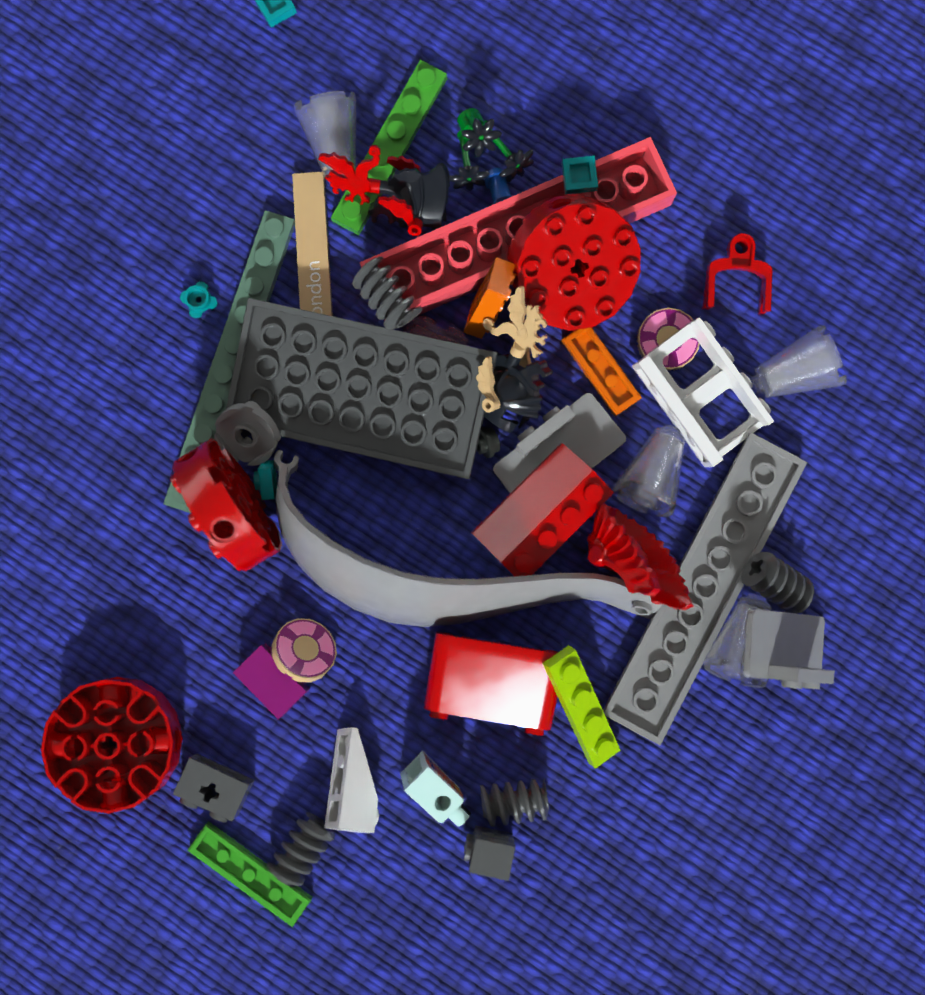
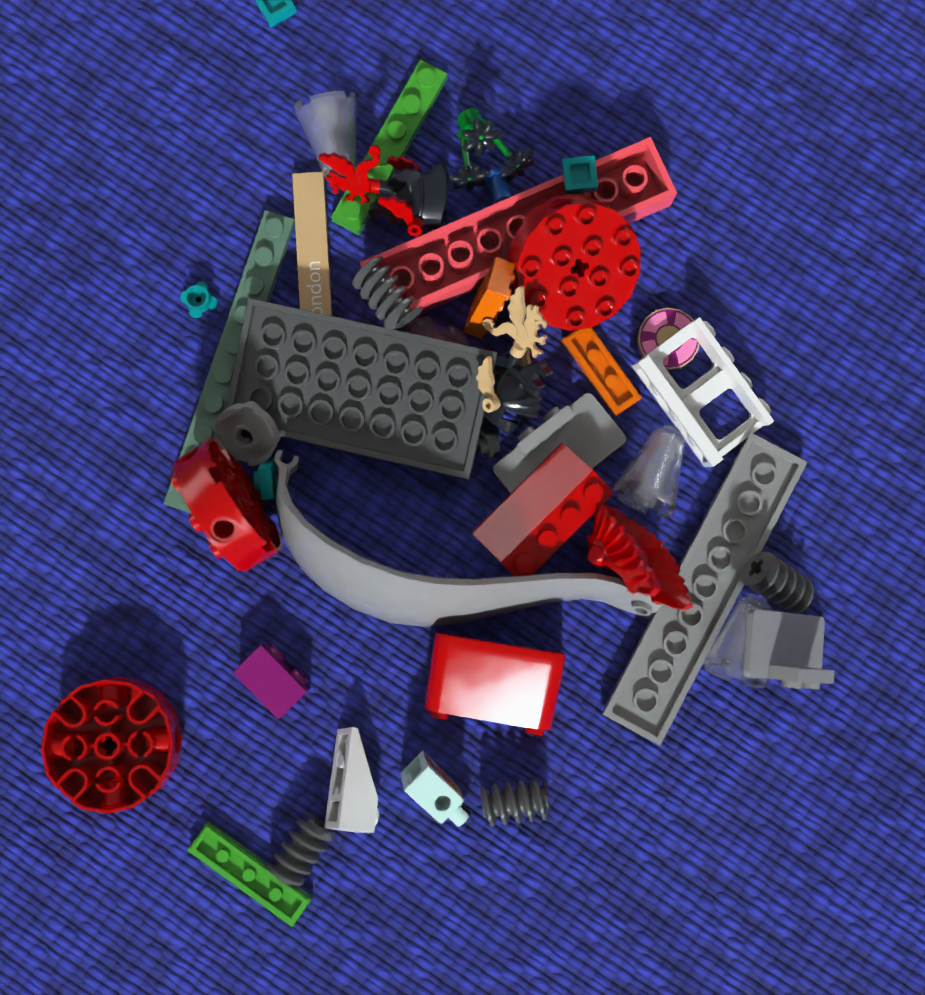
dark grey brick [173,753,255,822] -> none
tile [272,618,337,682] -> none
dark grey brick [463,825,515,881] -> none
lime plate [542,645,621,769] -> none
red piece [702,233,773,314] -> none
clear cone [751,325,847,398] -> none

